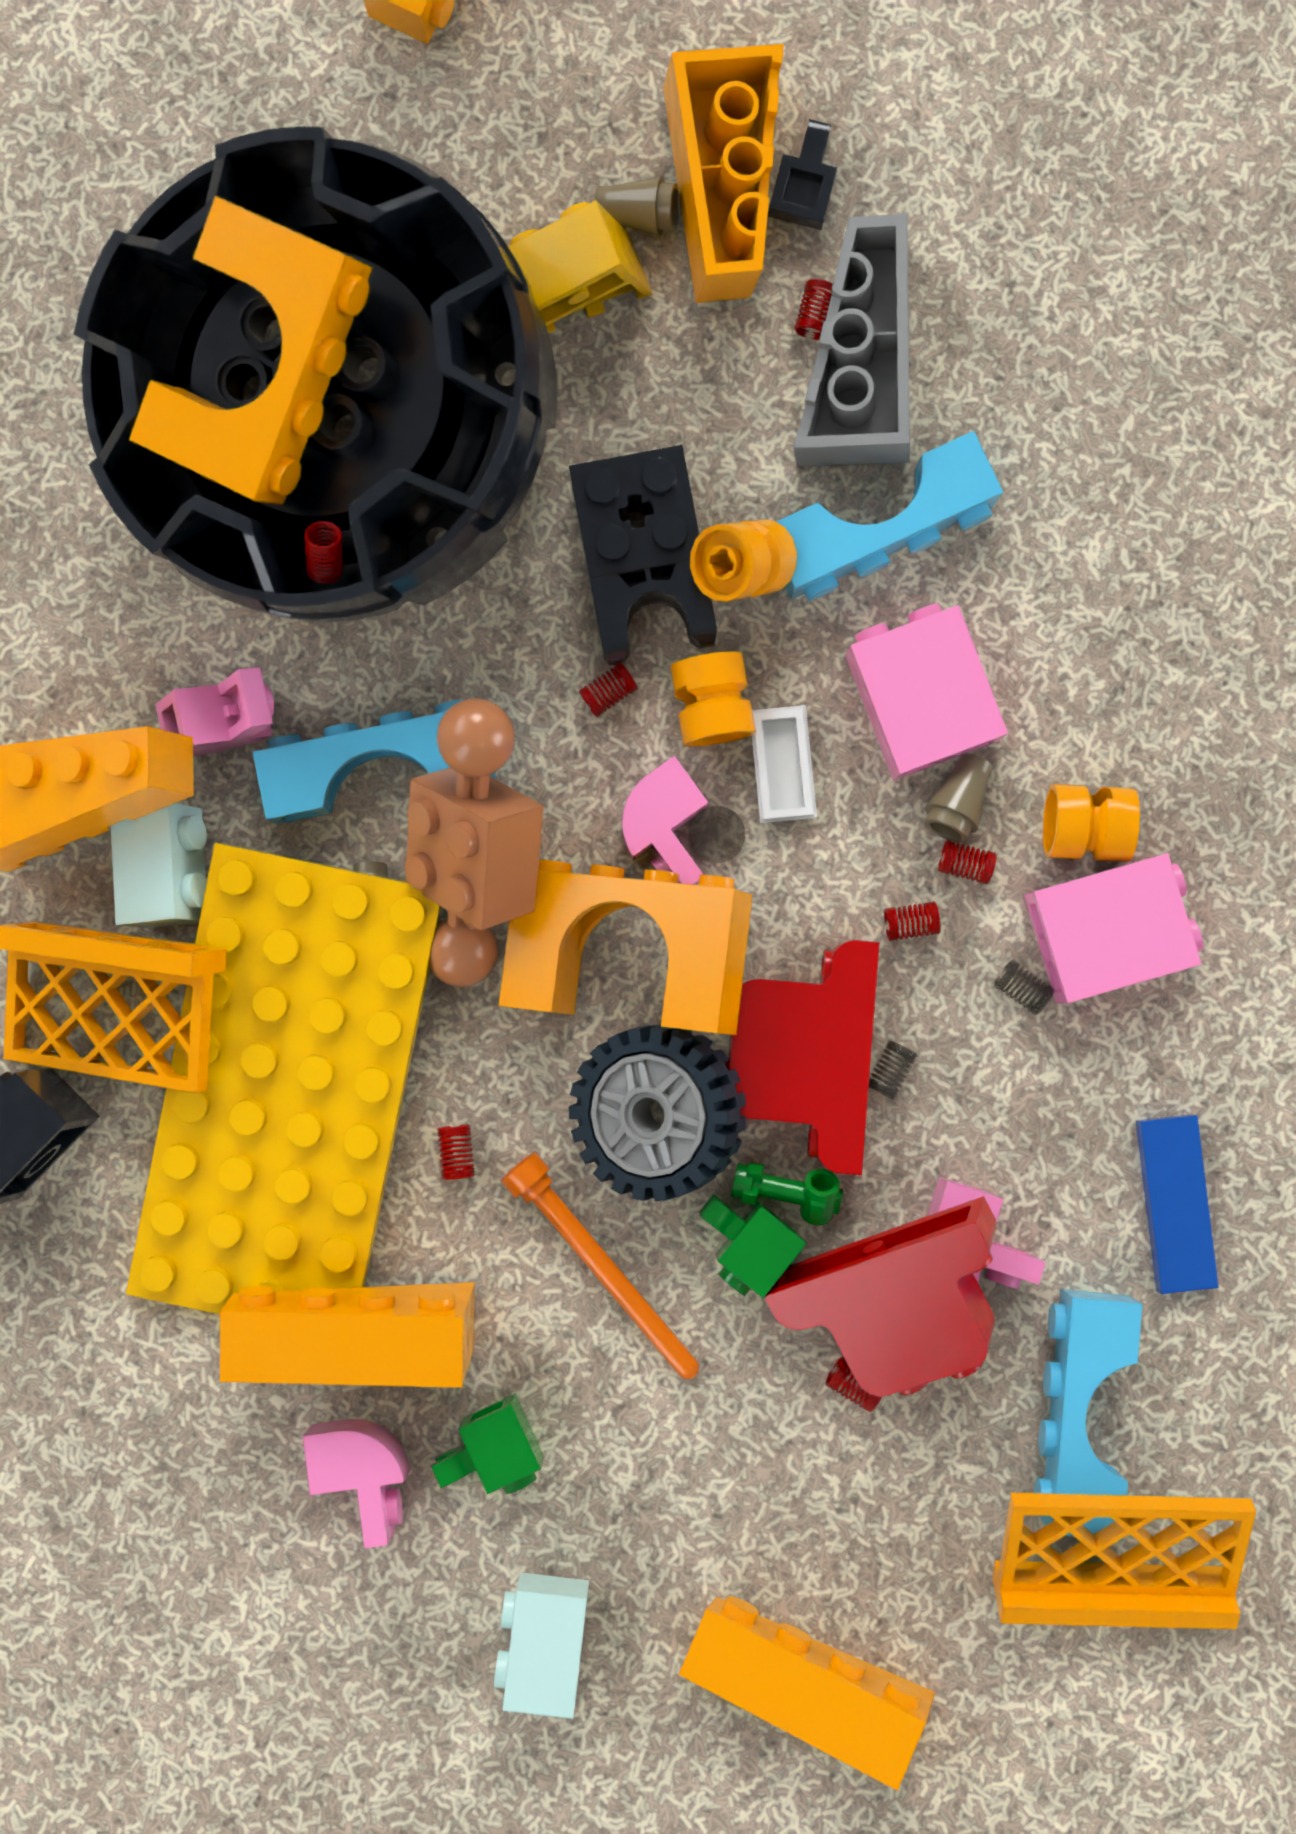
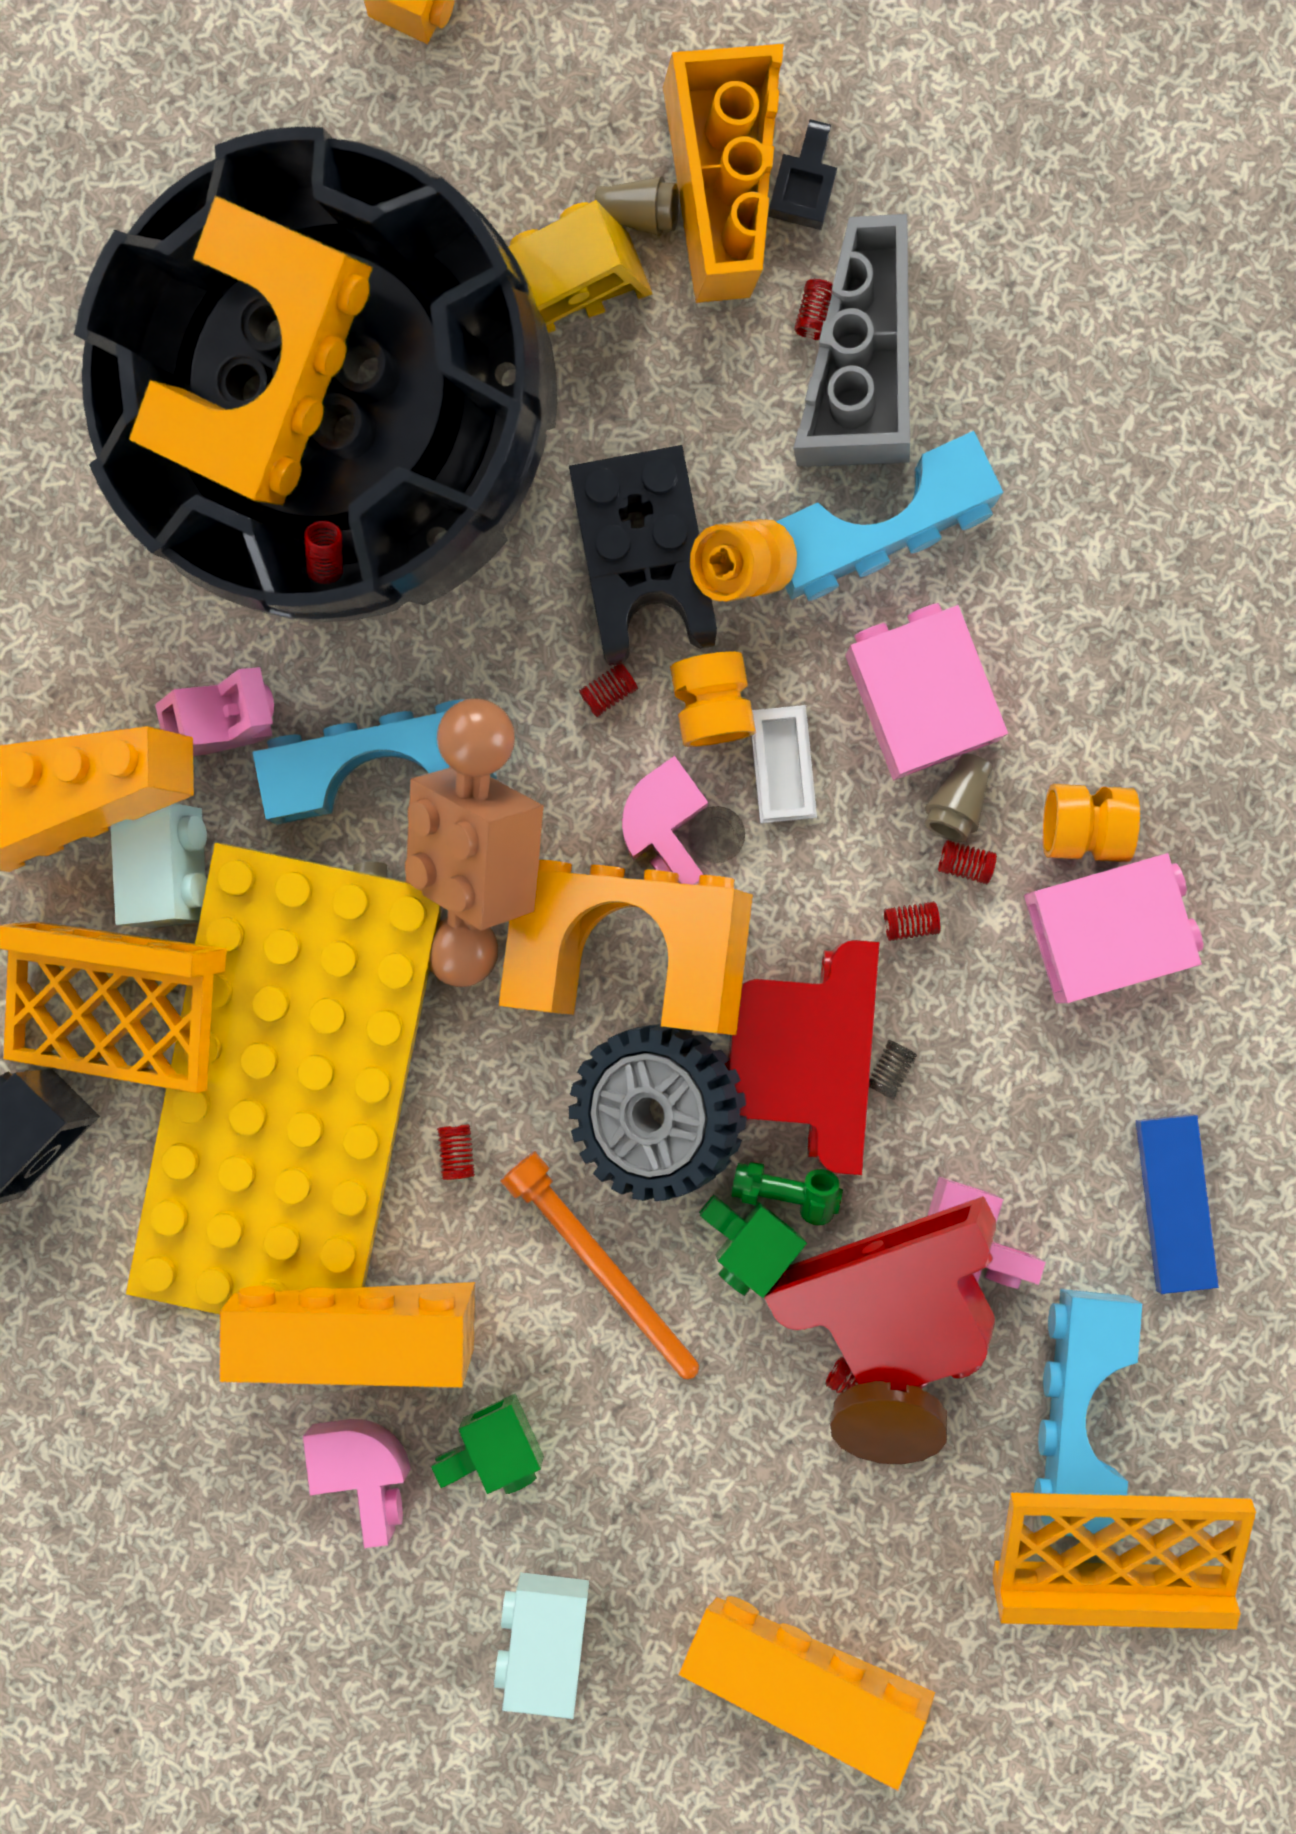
clear smoke piece [994,960,1055,1015] -> none
none -> reddish brown tile [830,1381,947,1465]

